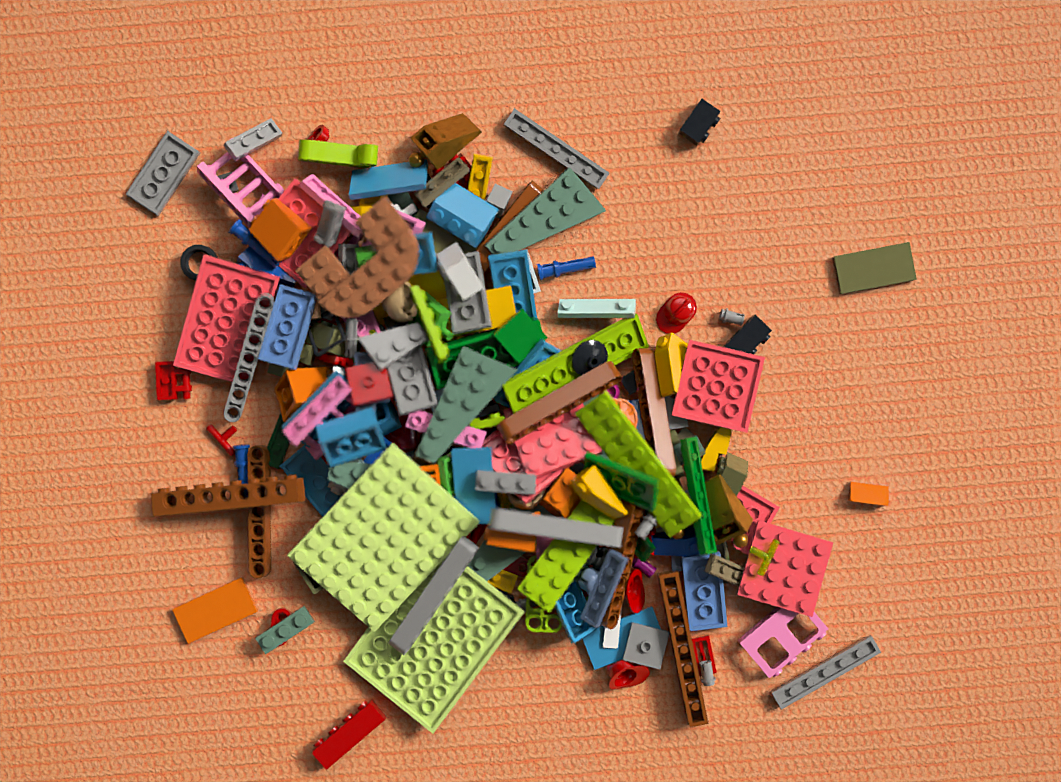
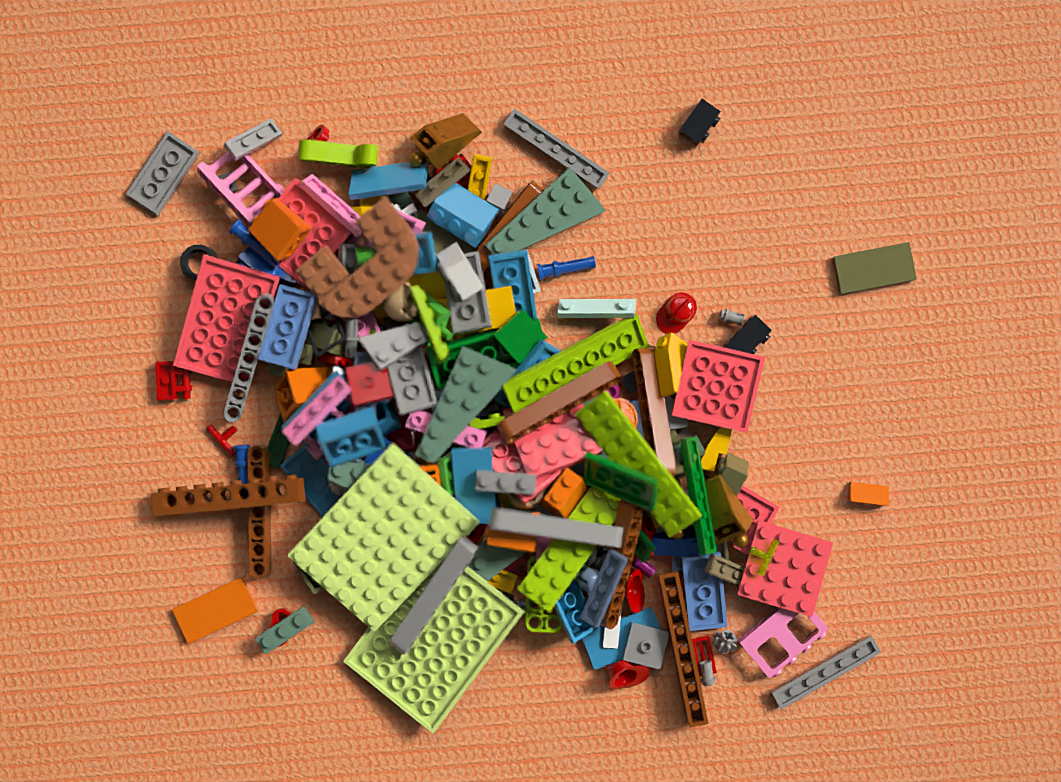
red brick [311,699,387,770] -> none
light grey hinge [313,200,346,247] -> none
yellow slope [570,465,628,520] -> none
black dish [572,340,608,376] -> none
light grey pin [634,513,657,540] -> none
none -> light grey gear [713,630,738,654]

